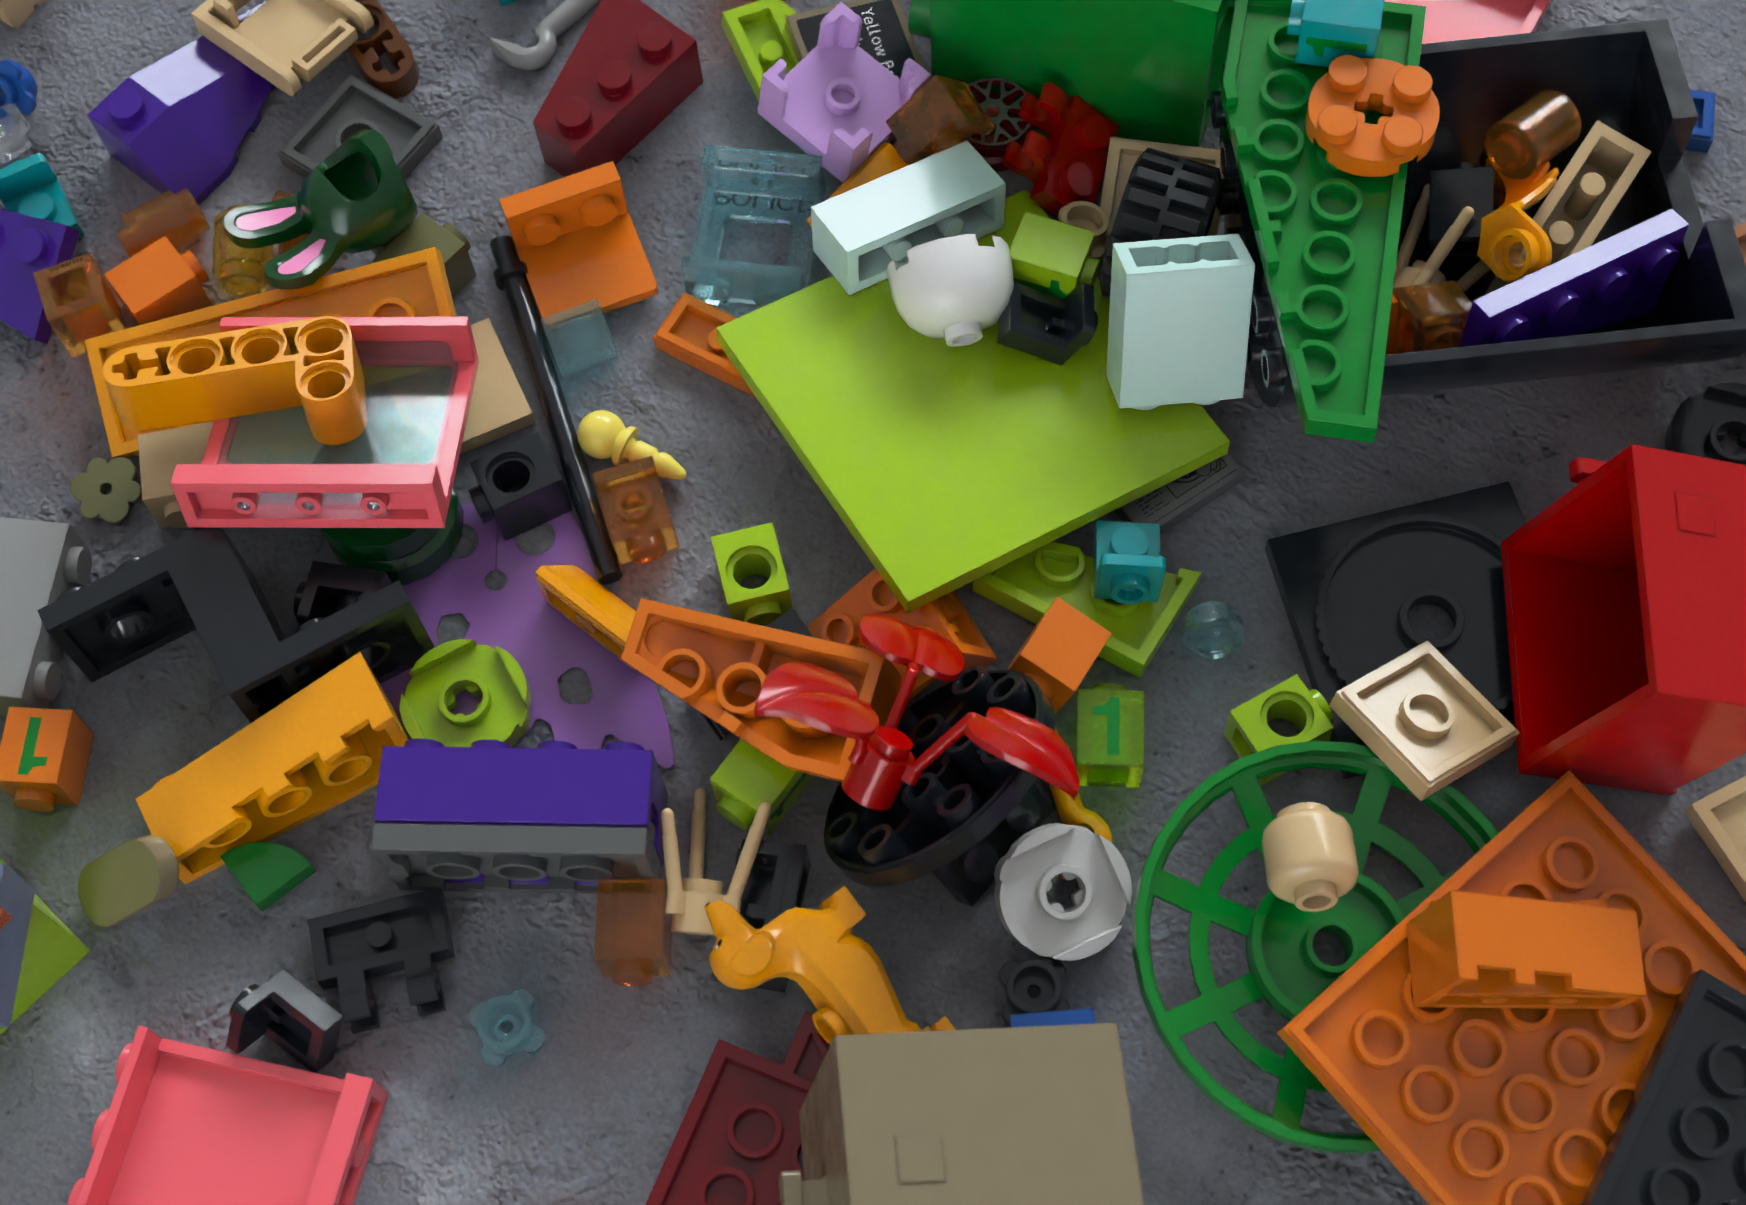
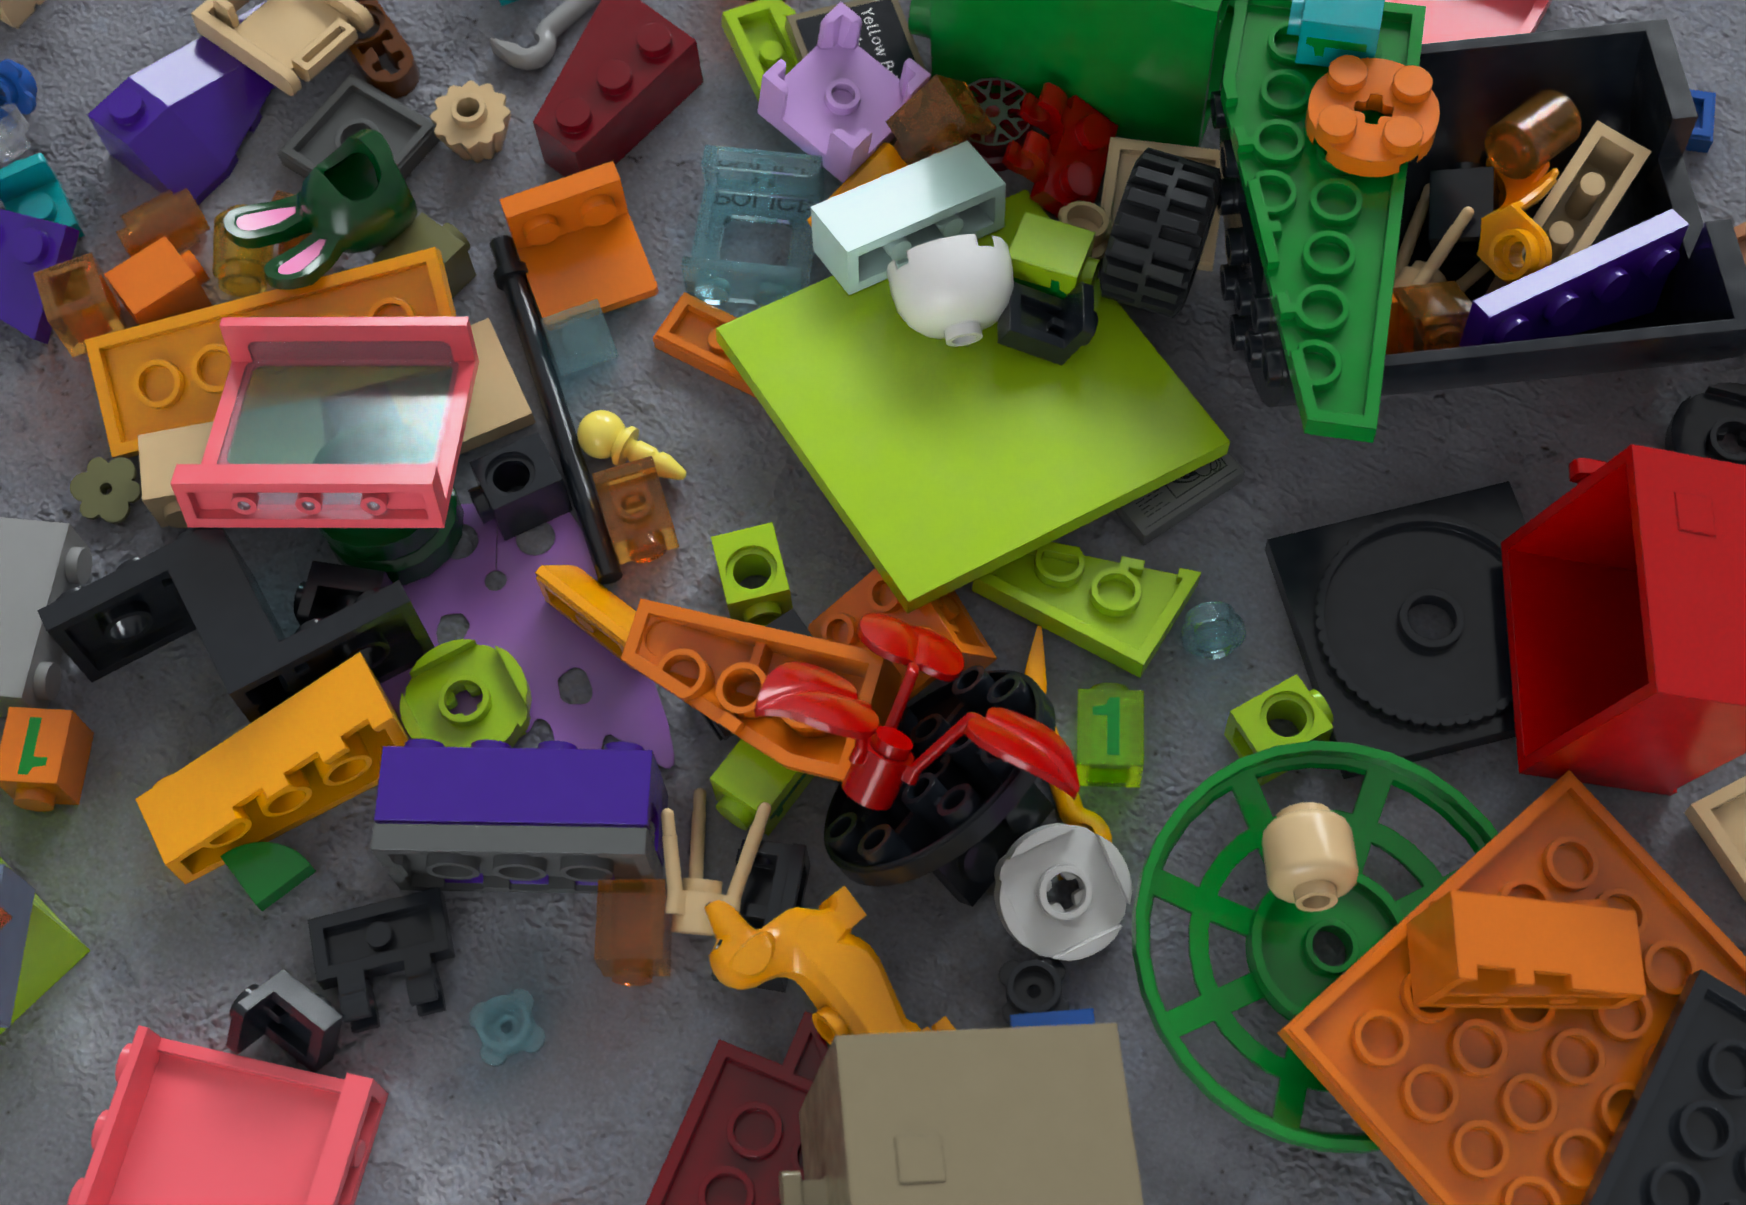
dark tan tile [78,835,179,927] -> none
light orange beam [102,316,367,445] -> none
orange brick [1007,597,1112,715] -> none
teal bracket [1093,520,1166,604] -> none
light aqua brick [1106,234,1255,410] -> none
tan plate [1329,640,1520,801] -> none
none -> tan piece [430,80,511,163]

